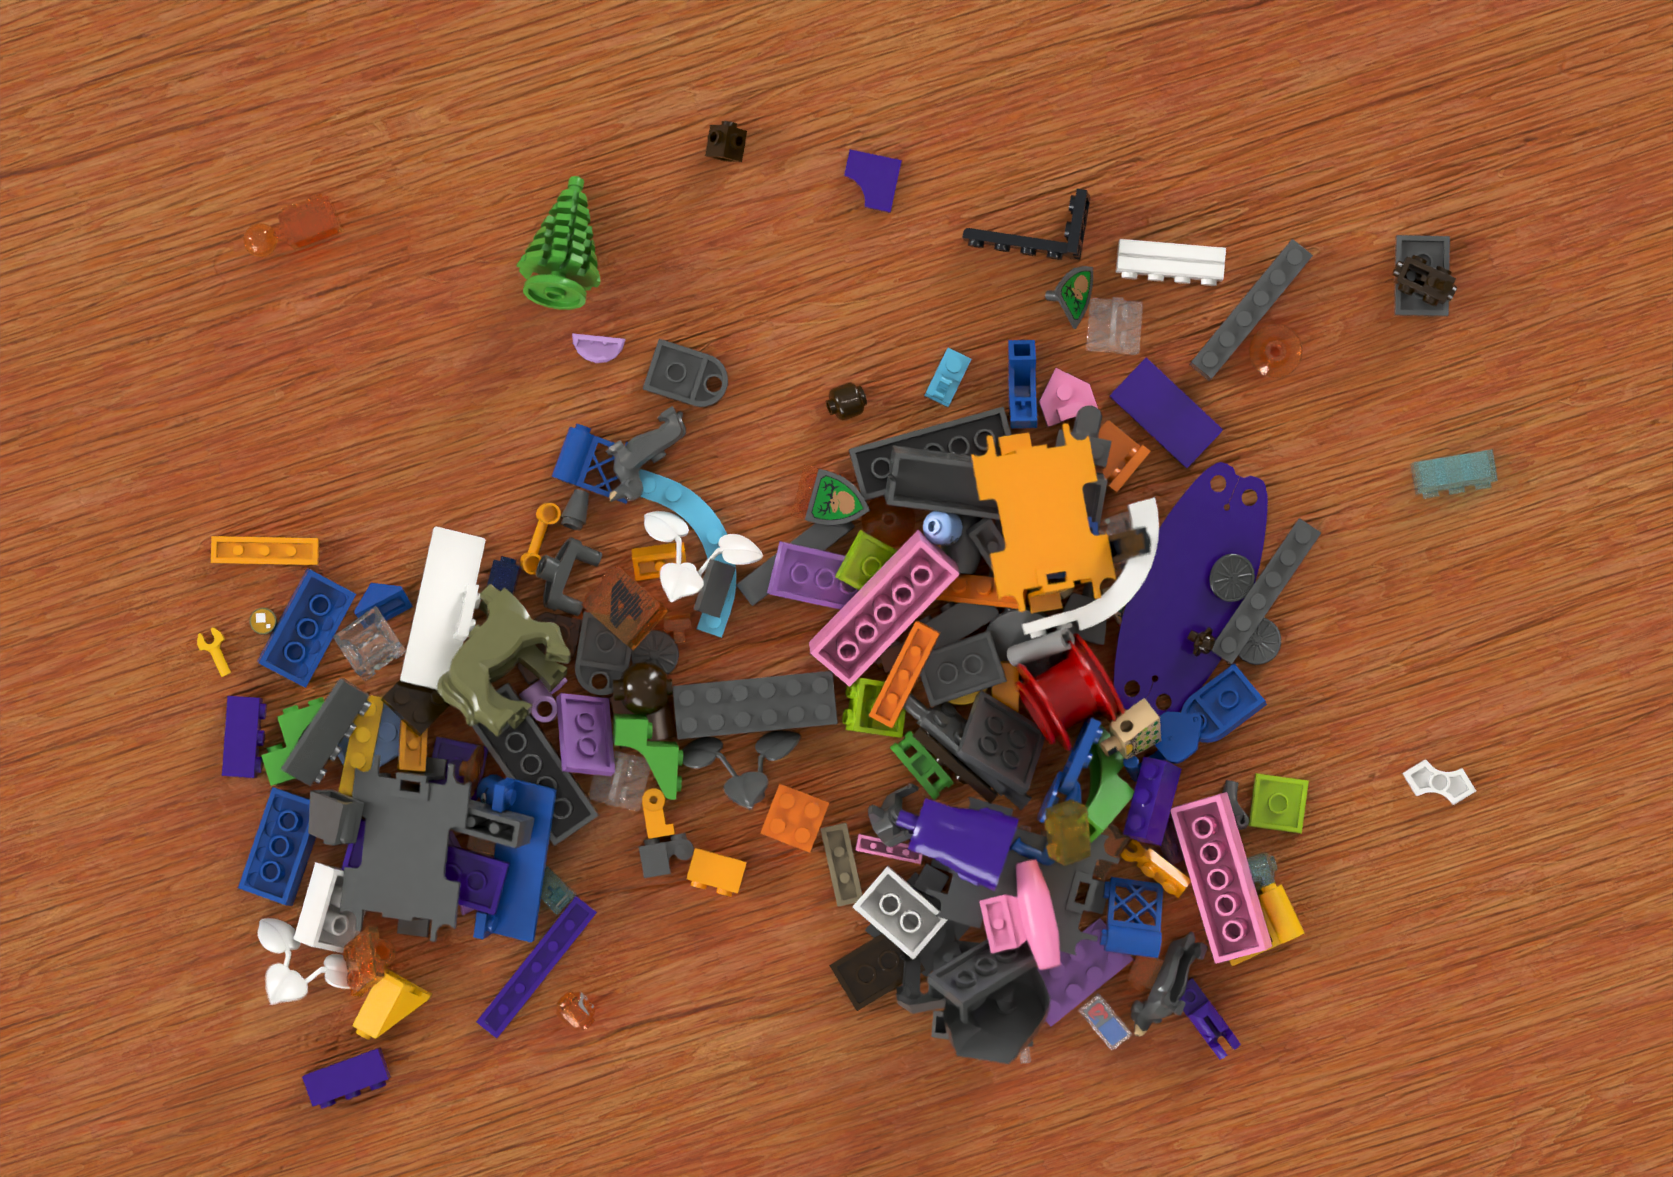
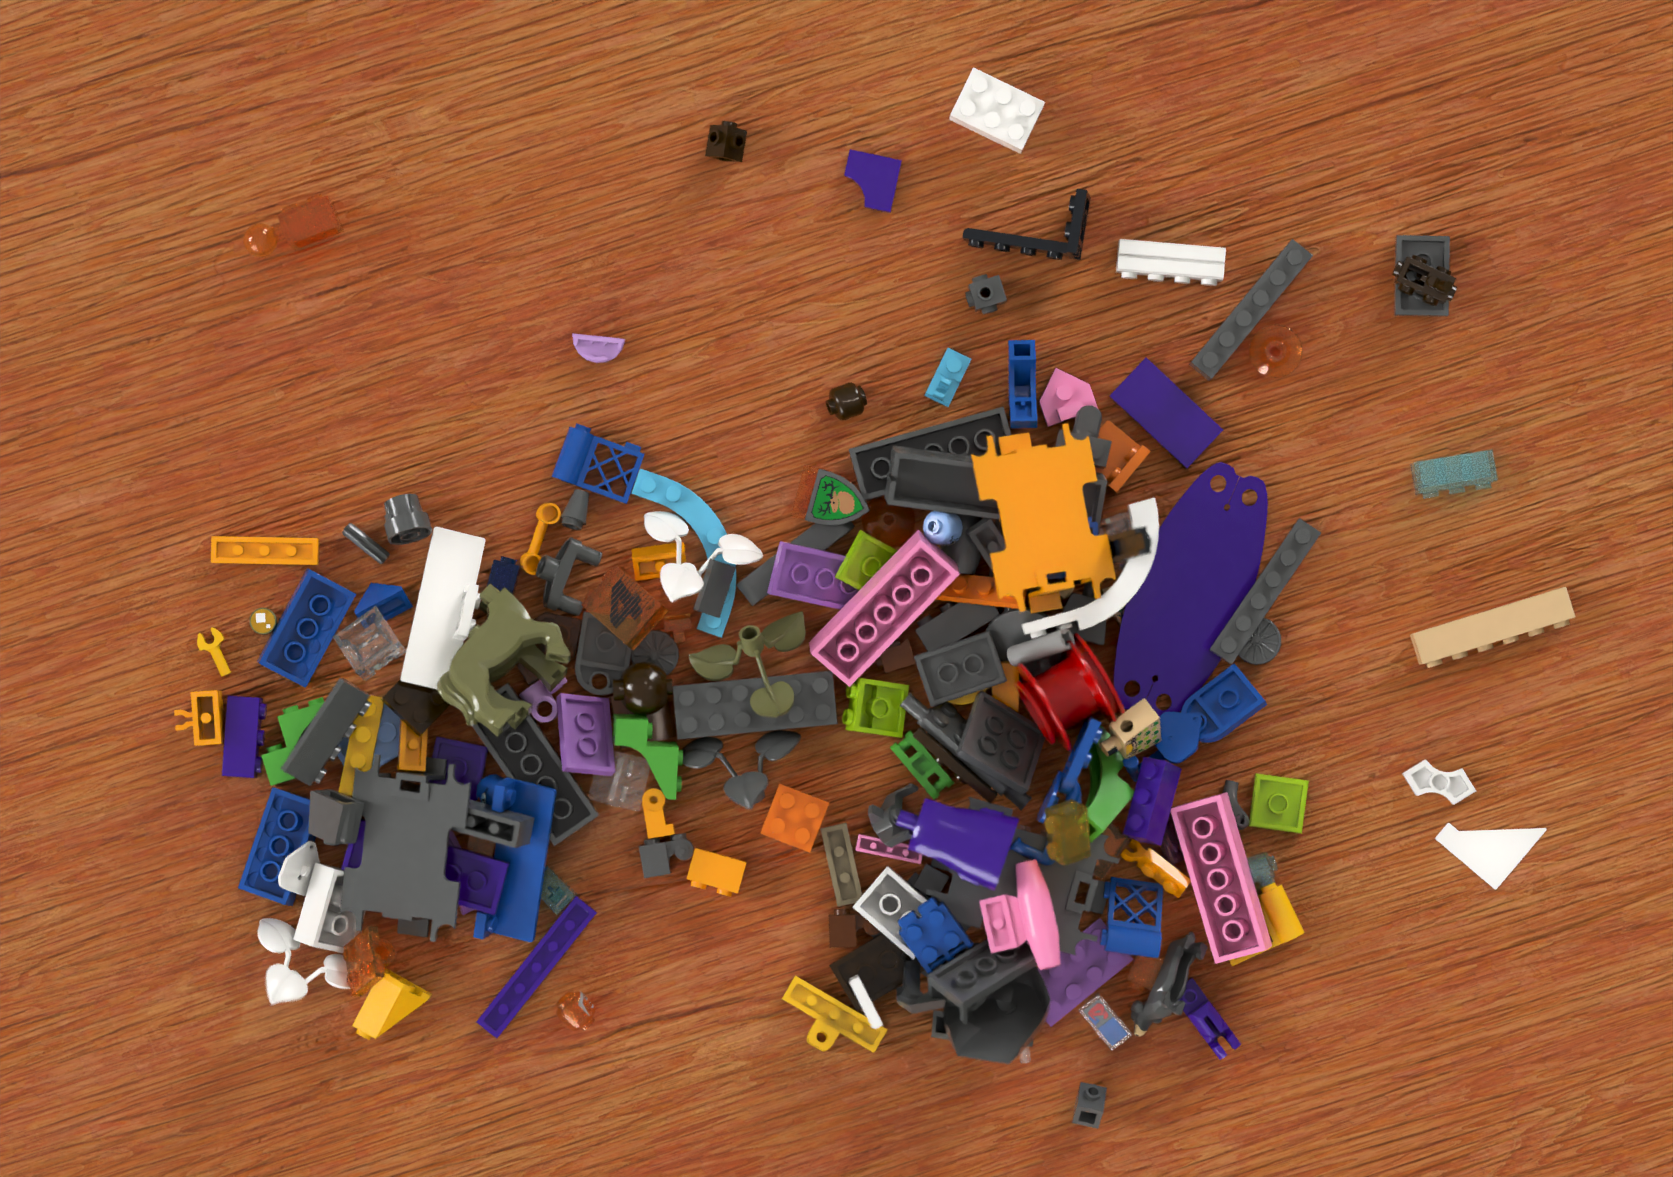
dark purple brick [302,1047,391,1109] -> none
clear orange dish [459,745,484,798] -> none
bright green plant [516,176,601,310] -> none
dark grey animal [606,406,686,502] -> none
dark grey plate [643,339,728,407] -> none
orange plate [869,620,941,728] -> none
shield [1045,266,1093,329] -> none
clear bracket [1086,297,1143,355] -> none
dark brown plant [1187,627,1215,657] -> none
dark grey wheel [1210,554,1255,602] -> none
none -> light orange brick [174,690,225,746]
none -> white piece [278,841,320,896]
none -> dark grey axle [342,523,390,564]
none -> dark grey piece [384,494,432,545]
none -> olive plant [688,611,806,717]
none -> yellow plate [782,976,888,1053]
none -> reddish brown brick [829,909,880,948]
none -> white tile [849,974,883,1029]
none -> blue plate [898,897,974,974]
none -> white brick [949,67,1045,154]
none -> dark grey brick [965,274,1007,315]
none -> dark grey brick [1072,1082,1107,1129]
none -> tan brick [1410,587,1575,668]
none -> white sticker [1435,823,1547,890]

